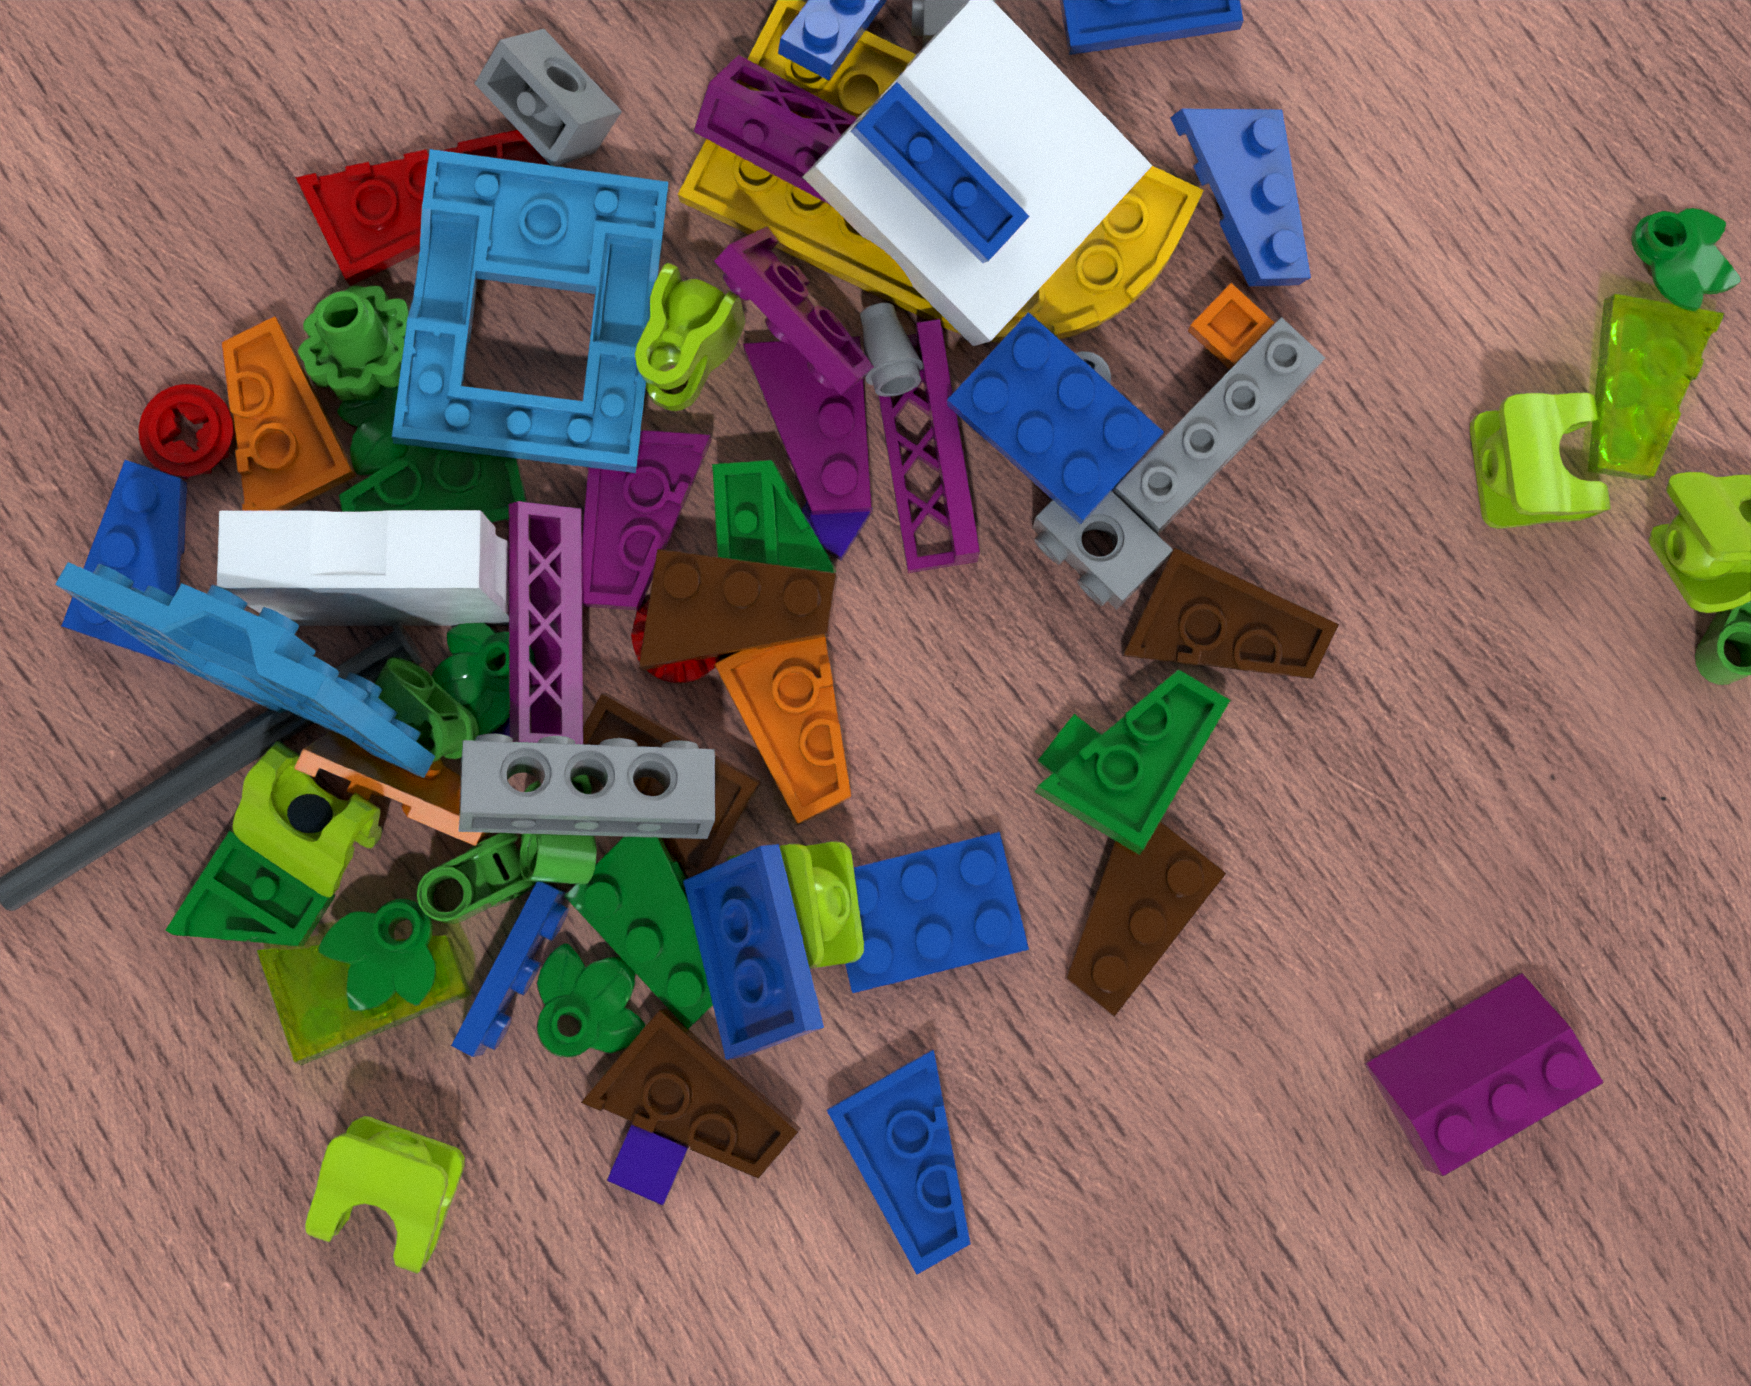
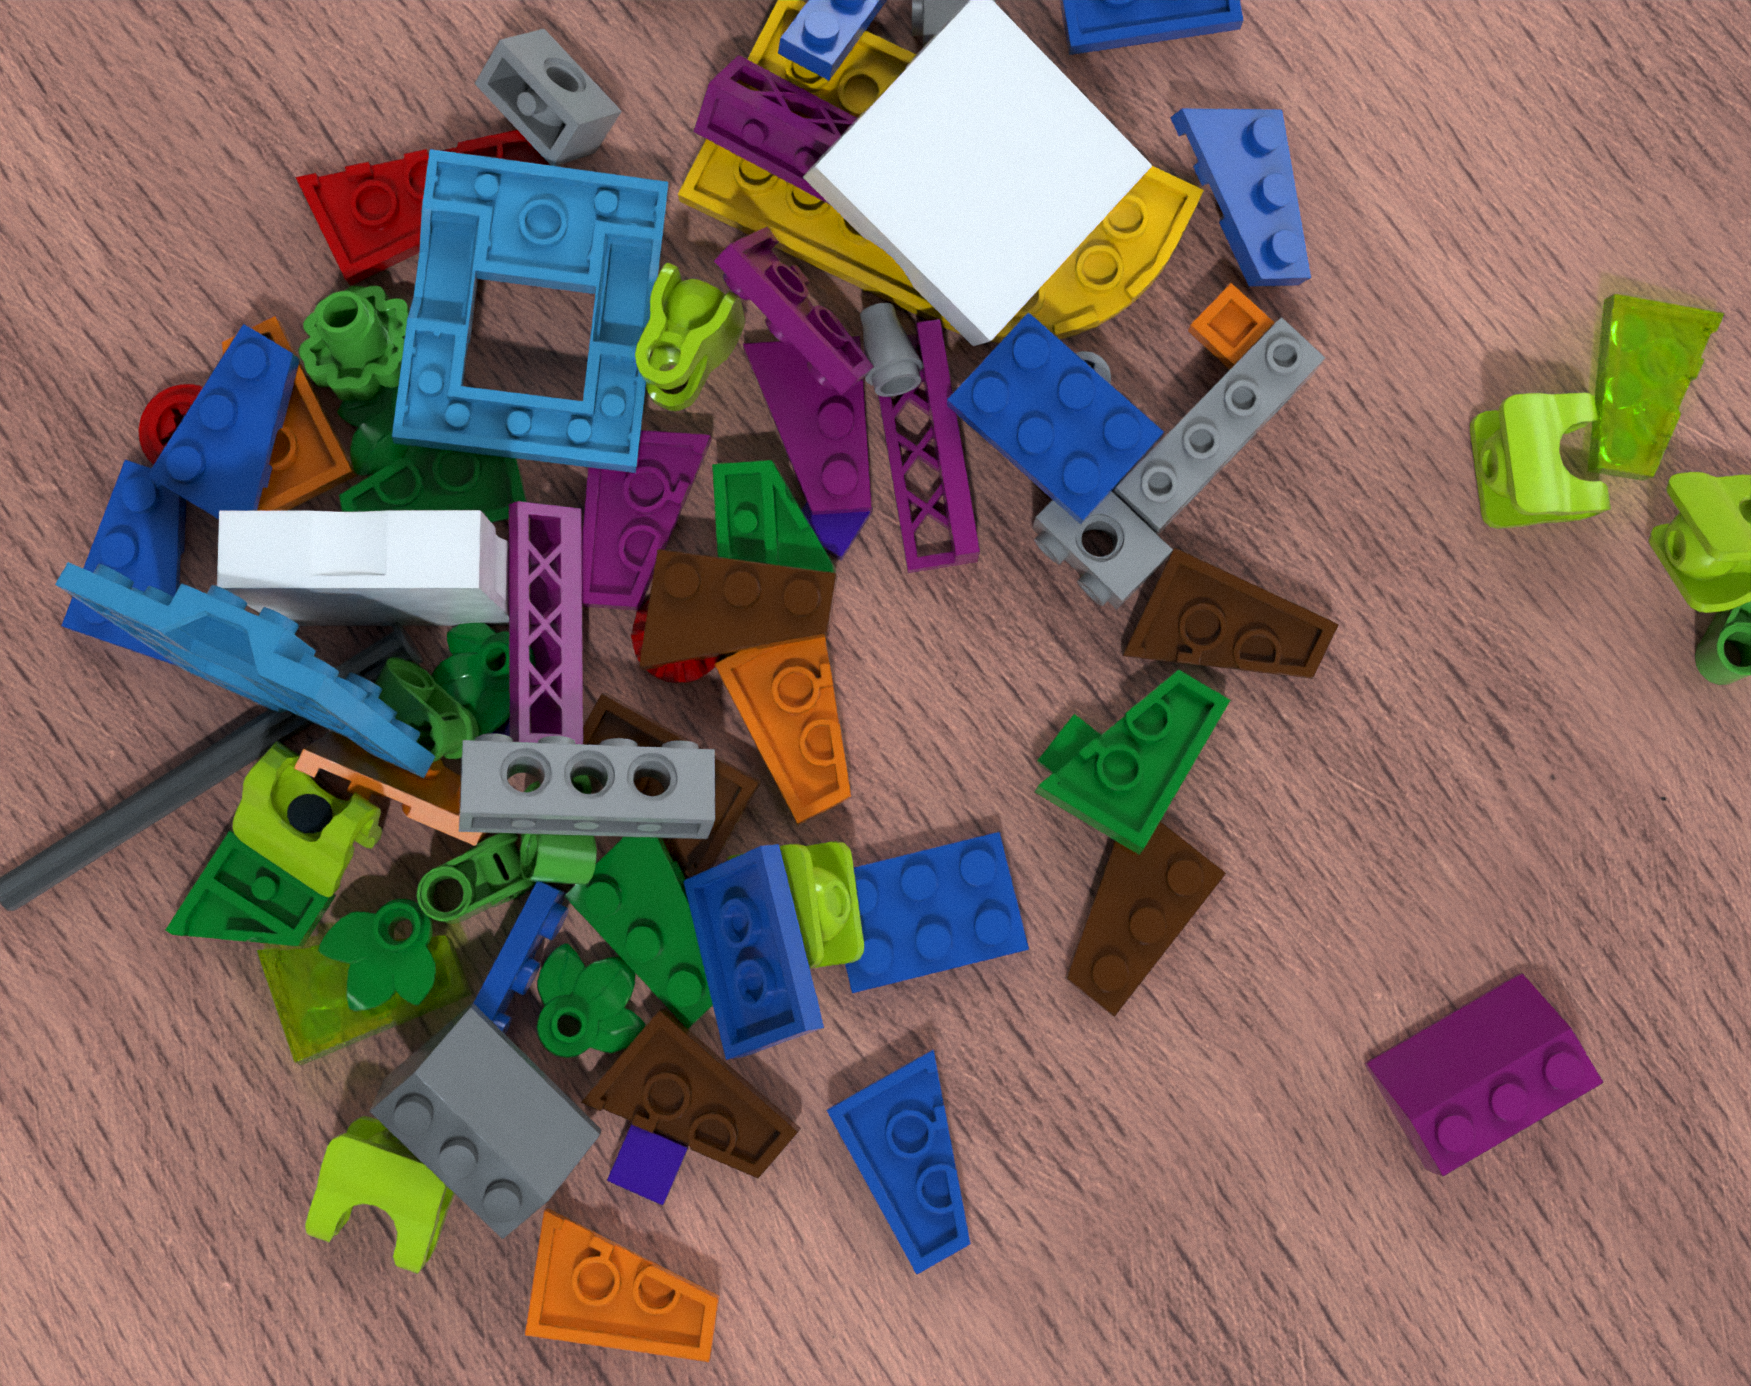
blue plate [850,82,1030,264] -> none
green plate [1631,208,1741,311] -> none
none -> blue wing [147,324,300,520]
none -> dark grey slope [369,1002,602,1239]
none -> orange wing [525,1208,720,1362]

